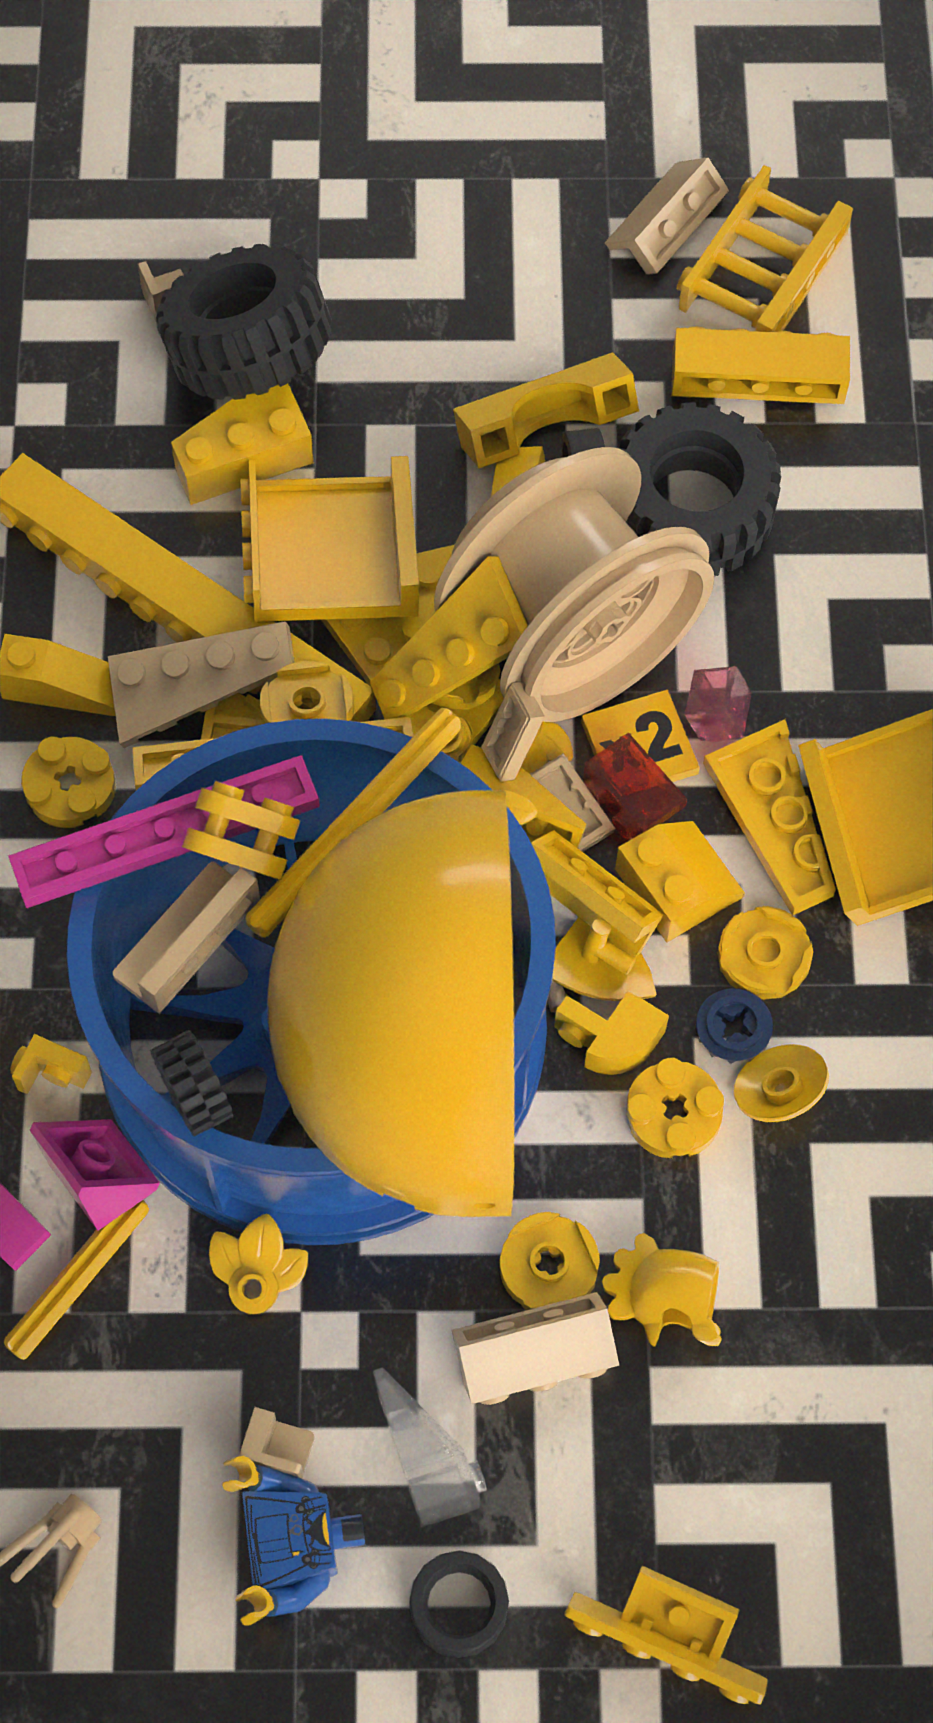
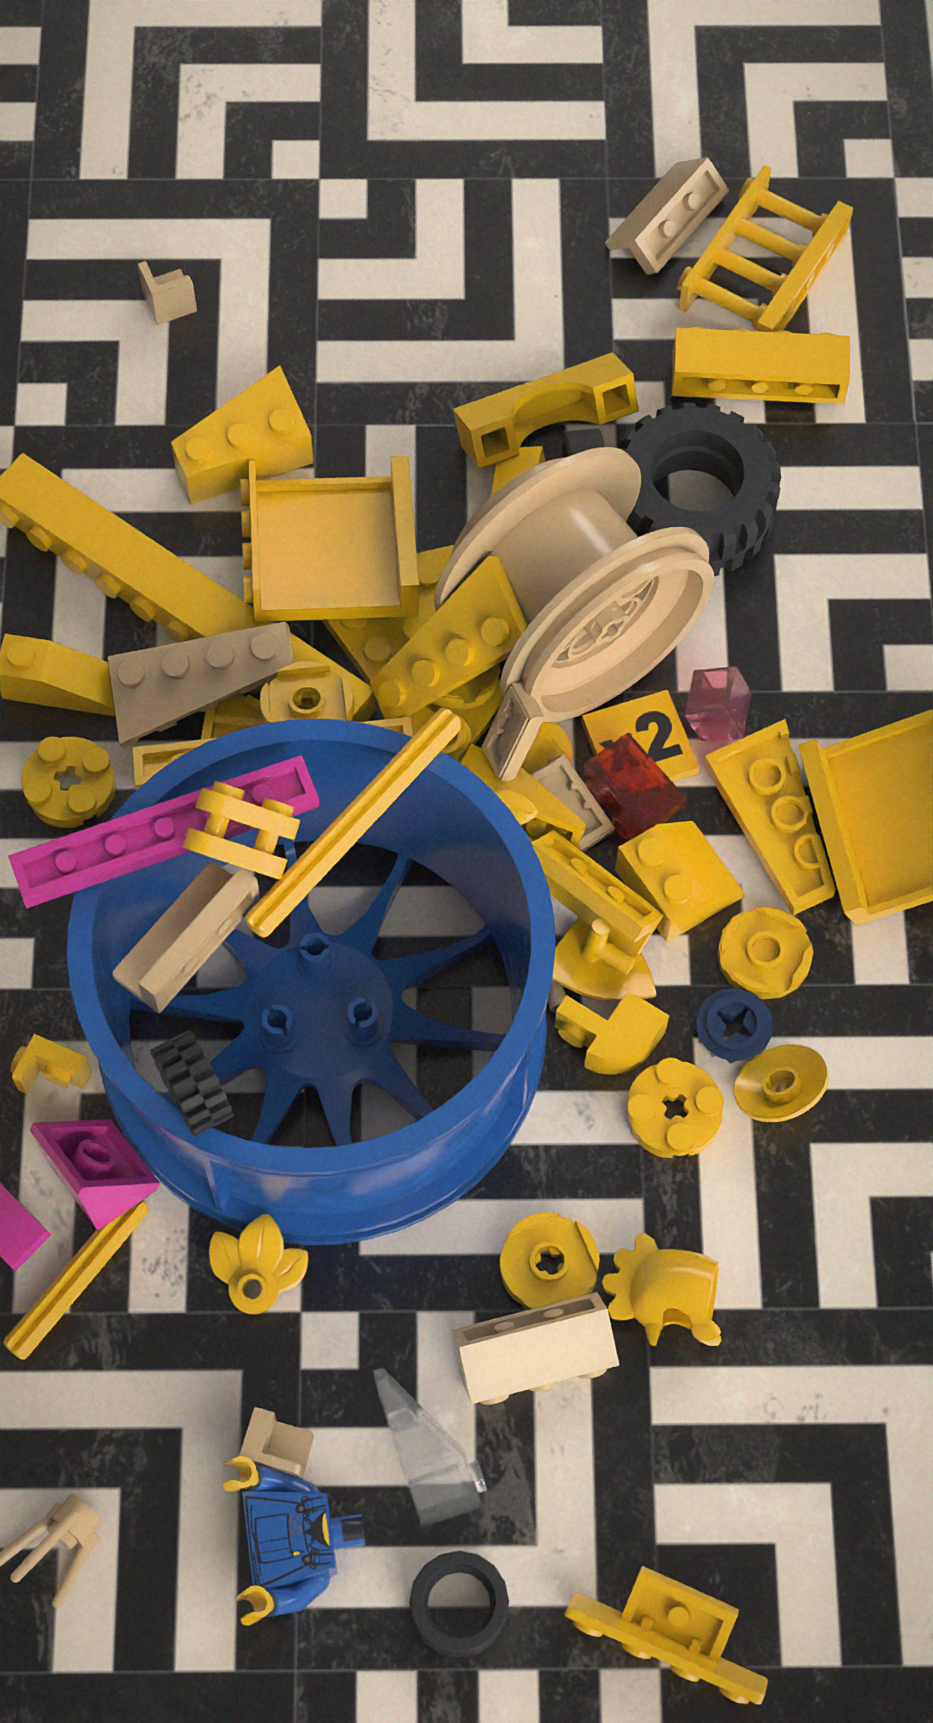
black tyre [156,244,332,400] -> none
yellow windscreen [268,790,514,1217] -> none

